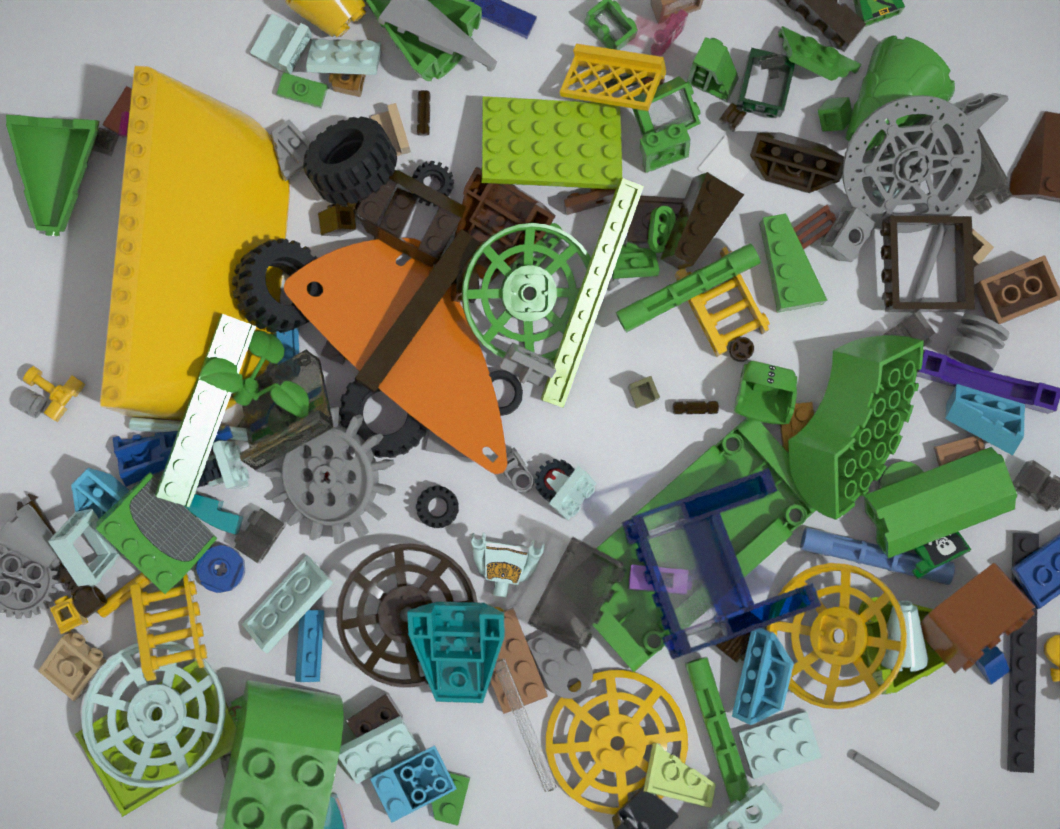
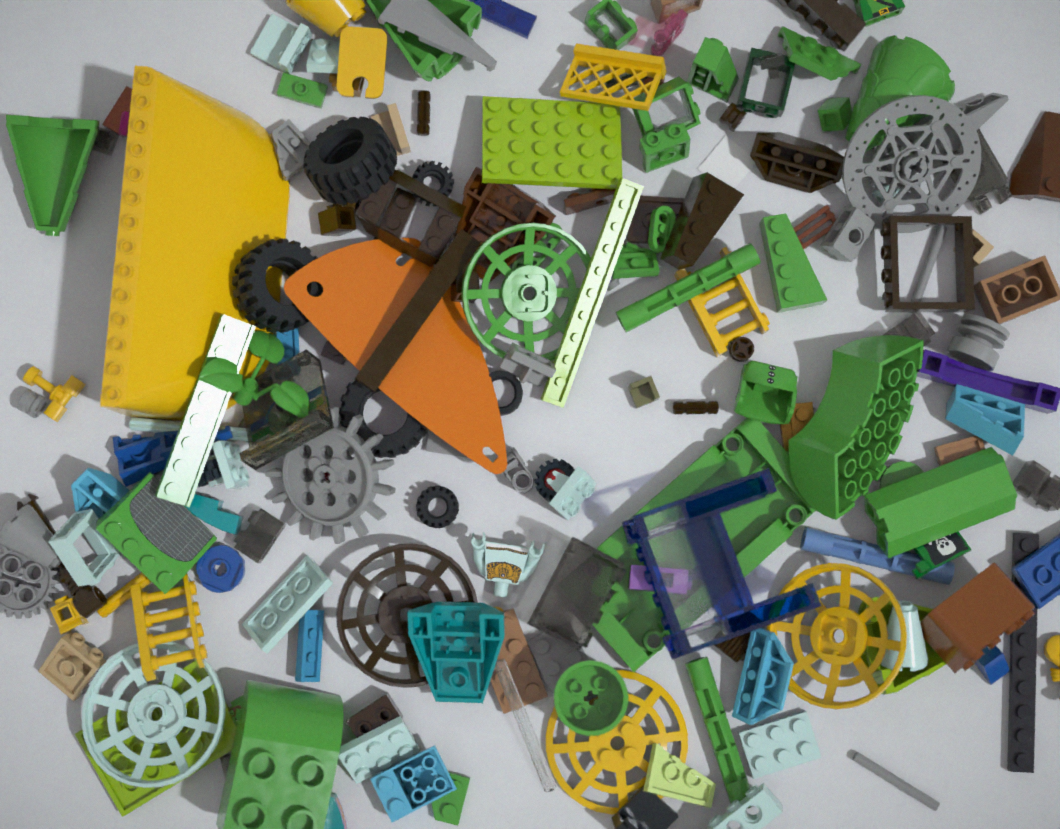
none -> yellow piece [337,26,387,99]
none -> bright green brick [554,660,628,736]

